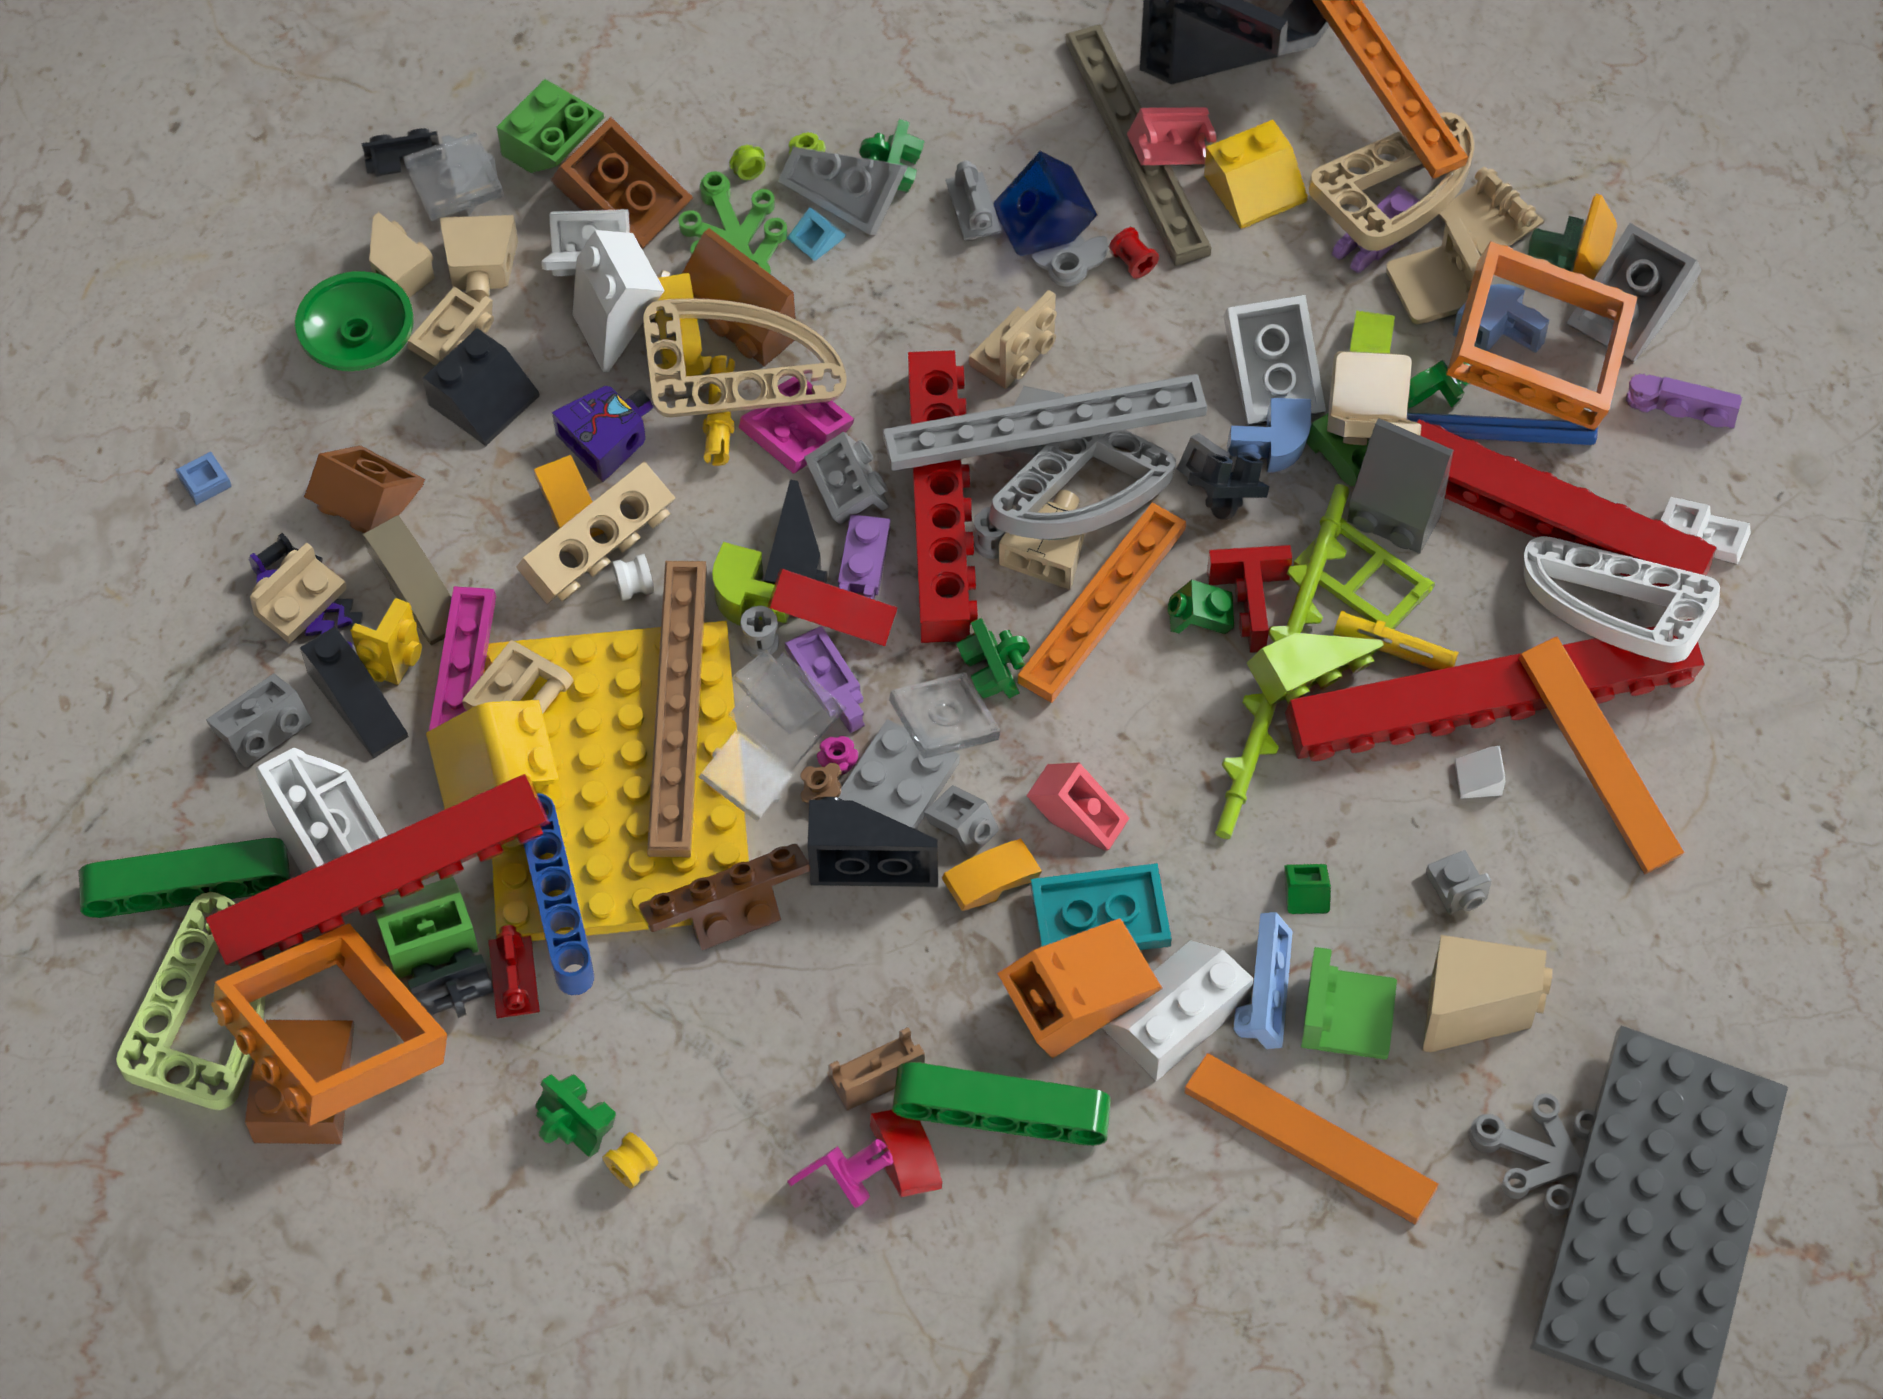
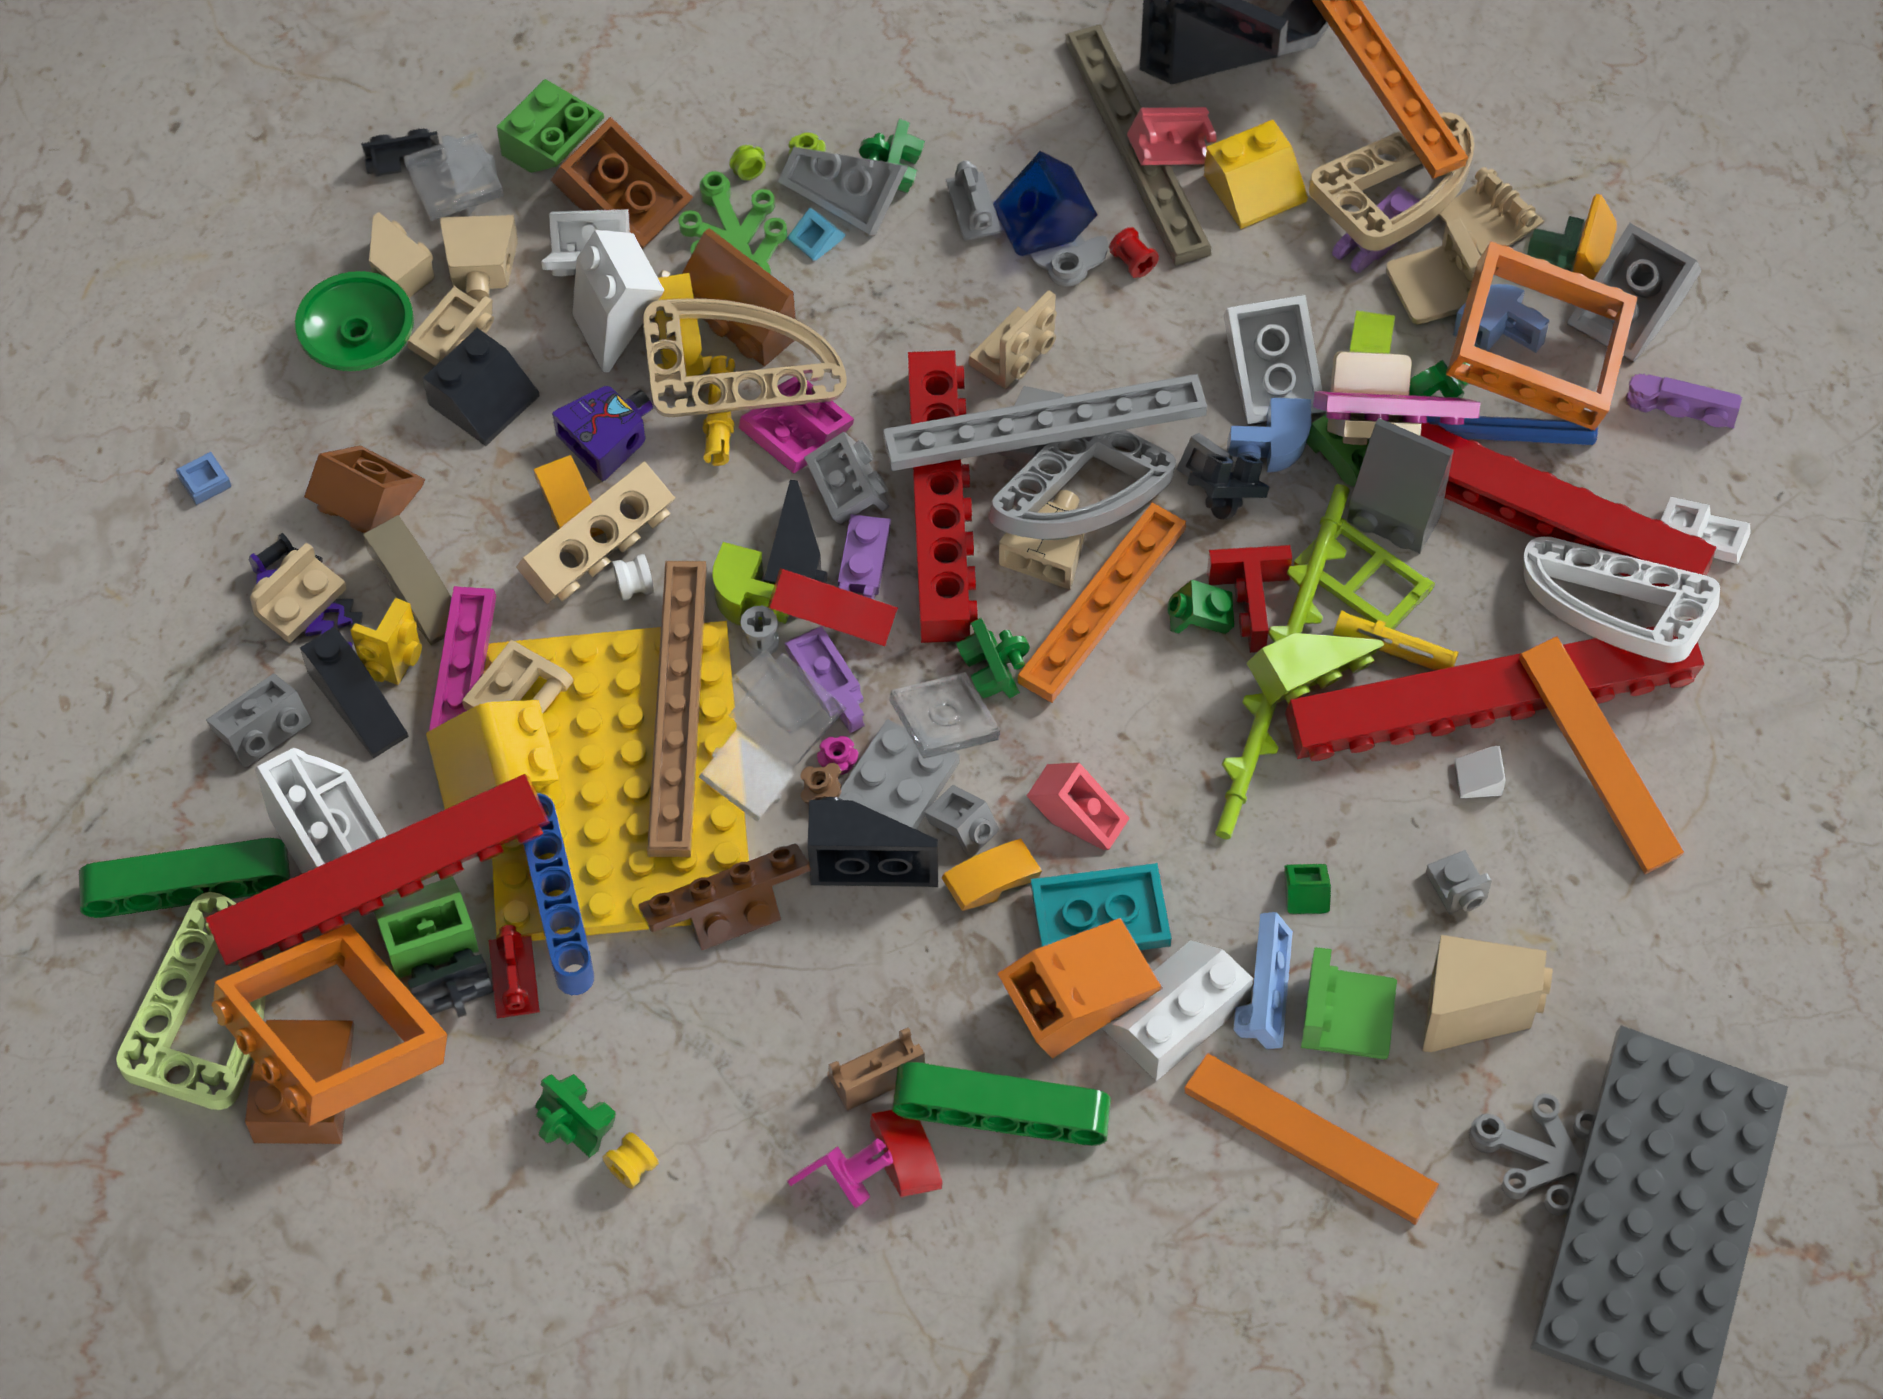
light grey bush [974,507,1006,559] -> none
none -> plate [1313,391,1480,425]

